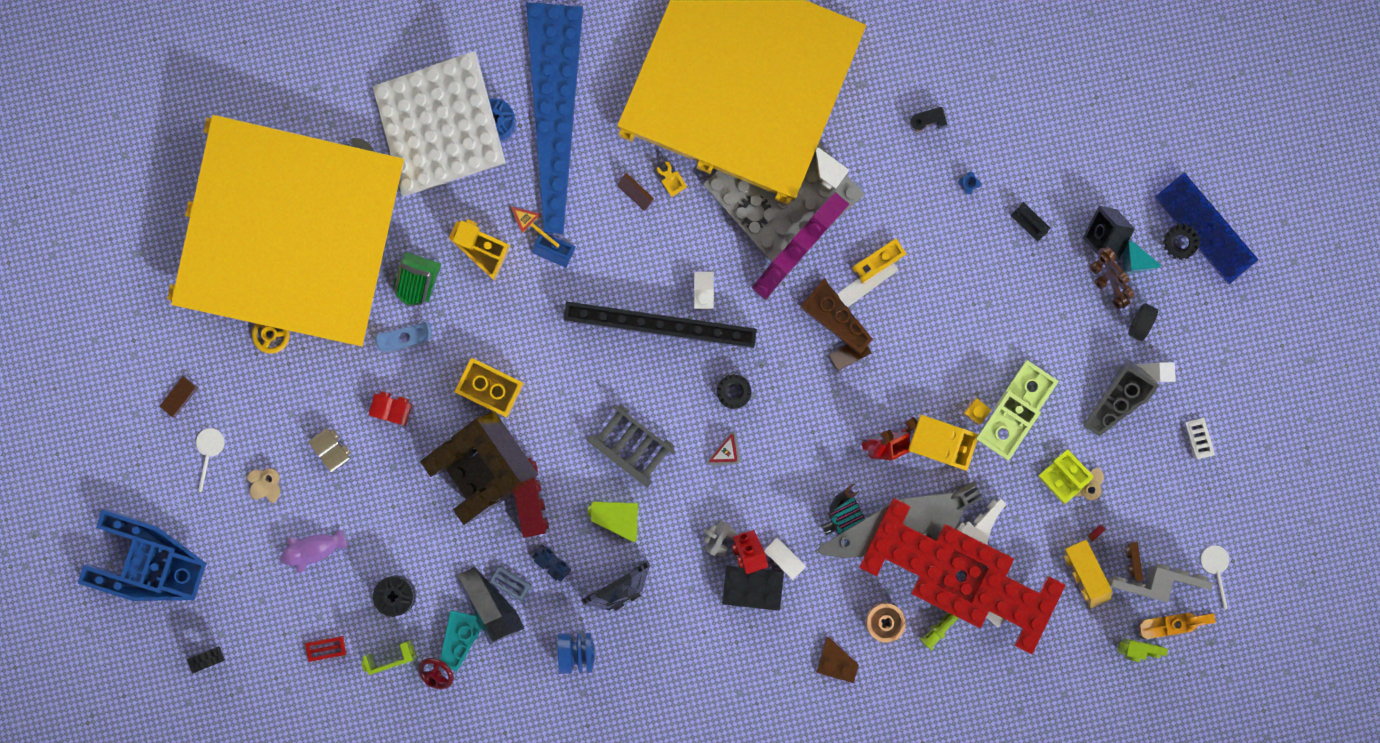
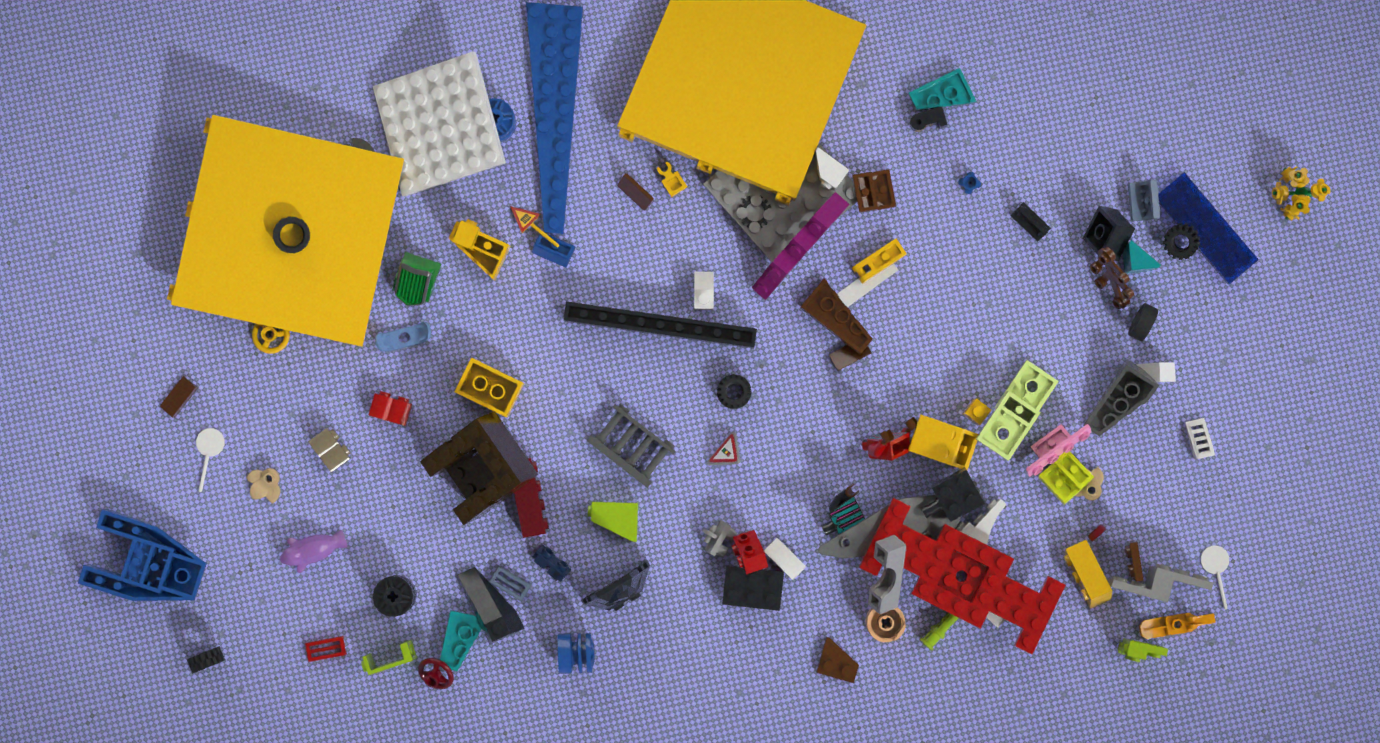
none -> black tyre [273,217,310,253]
none -> reddish brown slope [852,169,896,213]
none -> light grey arch [868,535,906,614]
none -> teal wing [908,68,977,111]
none -> black brick [921,467,985,522]
none -> bright pink bracket [1026,424,1091,477]
none -> sand blue bracket [1128,180,1160,221]
none -> yellow plant [1272,166,1331,221]

